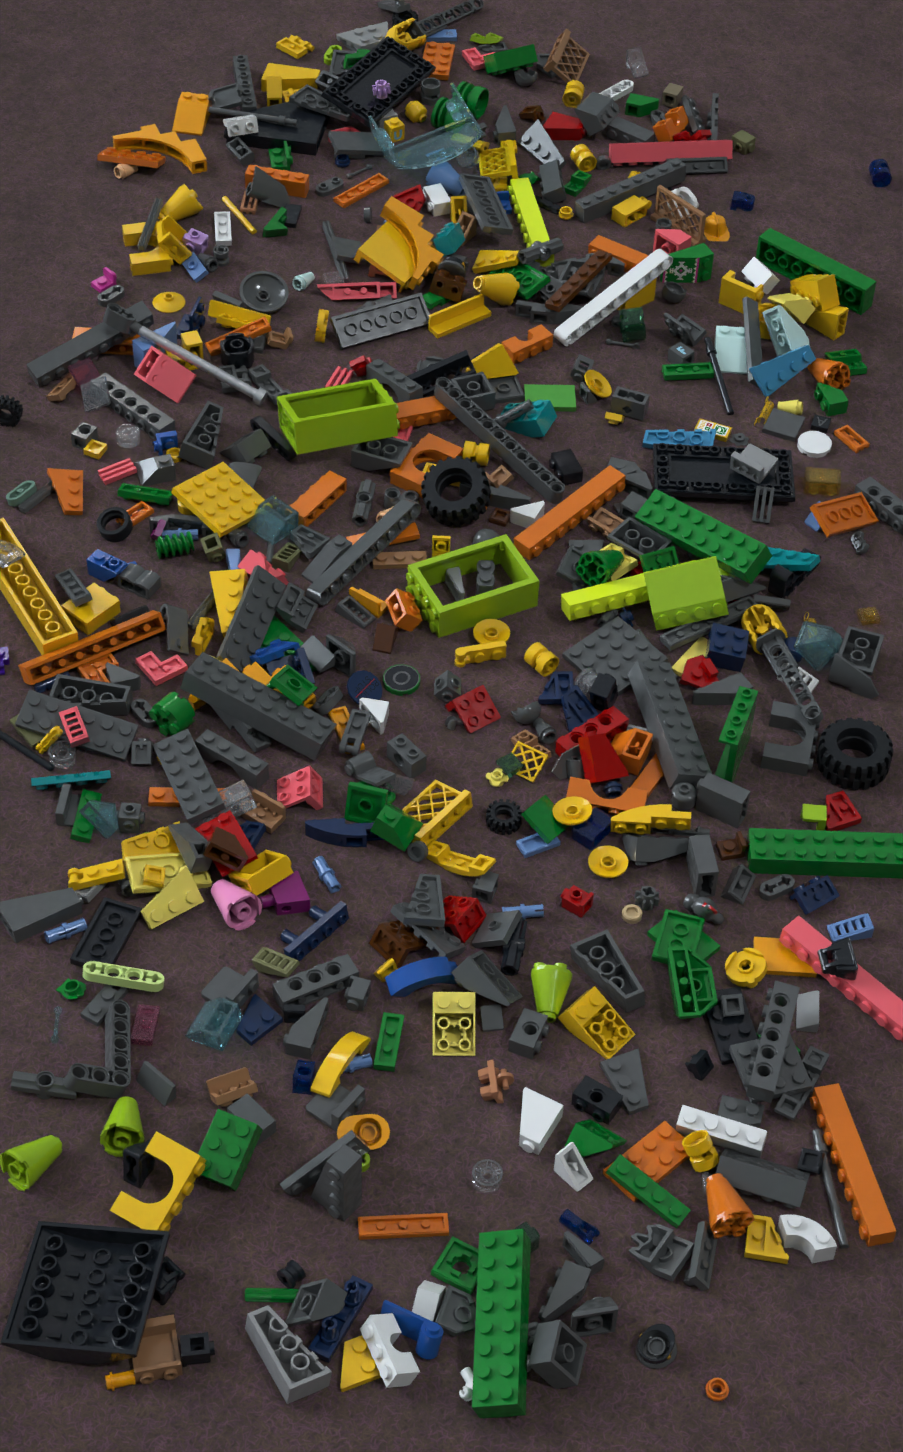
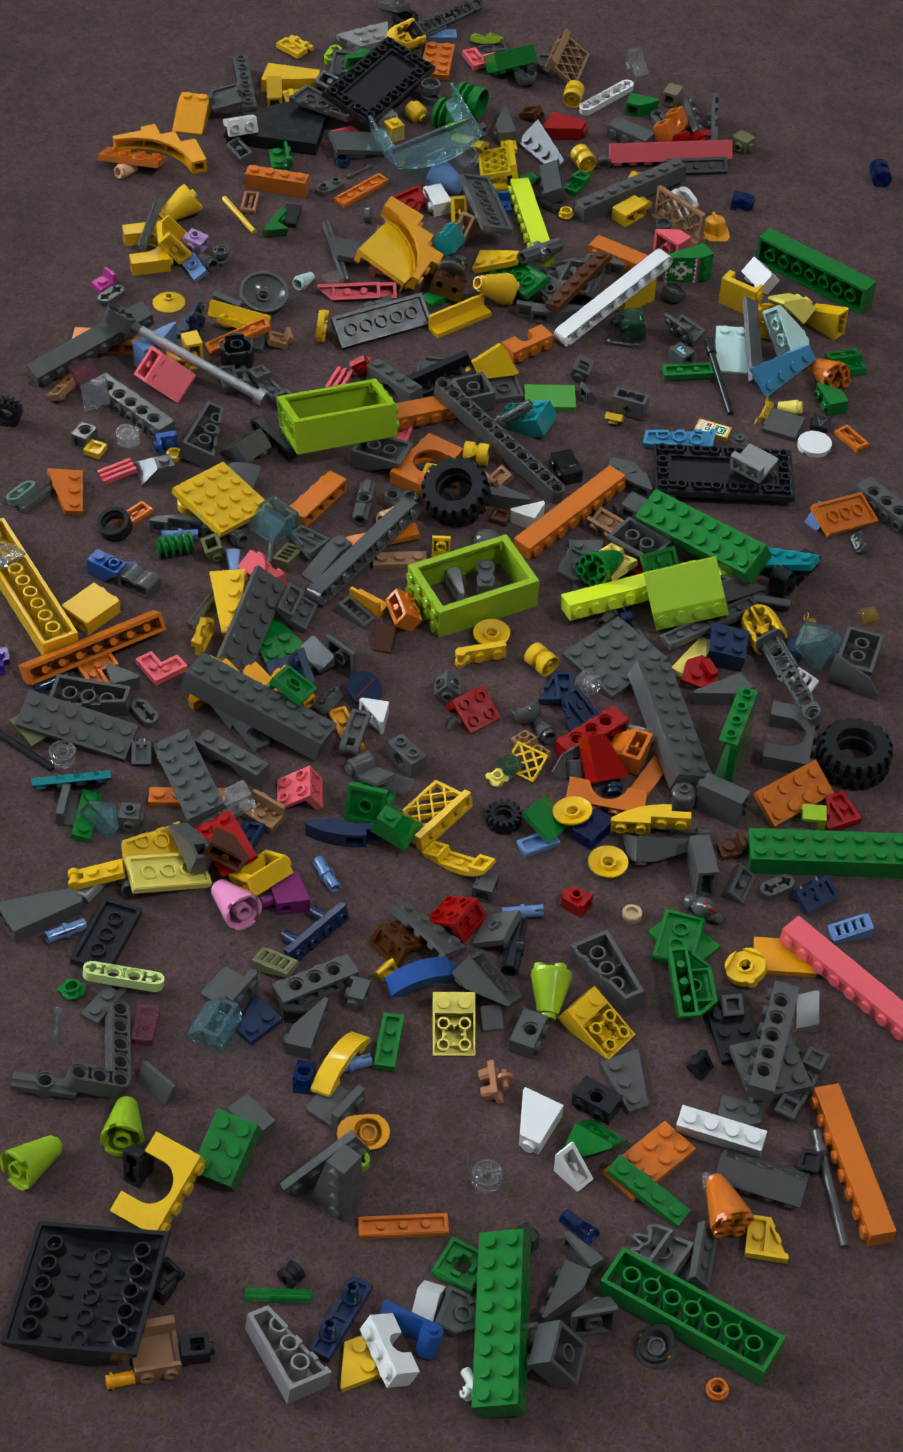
yellow axle [35,726,63,754] -> none
dark grey tile [55,568,93,607] -> none
coral slope [58,706,90,748] -> none
black tile [110,605,150,627] -> none
green plate [117,483,174,505] -> none
light yellow wing [141,865,204,929] -> none
yellow tile [143,864,166,888] -> none
green brick [149,692,195,736] -> none
magenta tile [150,519,167,540] -> none
dark grey door [159,604,189,656] -> none
medium nougat bracket [206,1067,258,1107] -> none
dark grey bar [208,107,298,126] -> none
white plate [214,211,232,246] -> none
dark grey panel [246,166,290,207] -> none
blue wing [250,639,300,665] -> none
dark grey slope [285,1278,347,1327] -> none
lavender gear [372,80,391,99] -> none
tile [383,664,420,696] -> none
dark grey wing [403,874,445,927] -> none
dark grey tile [407,841,428,862] -> none
dark grey slope [575,92,620,136] -> none
yellow dish [584,370,612,398] -> none
black brick [589,672,618,711] -> none
dark grey gear [634,886,660,911] -> none
yellow wheel [682,1130,720,1172] -> none
dark grey tile [752,486,775,523] -> none
white brick [777,1215,837,1263] -> none
yellow wedge [790,274,840,311] -> none
clear yellow brick [804,467,841,496] -> none
black piece [817,937,858,980] -> none
none -> green brick [599,1247,786,1386]
none -> orange plate [753,759,834,828]

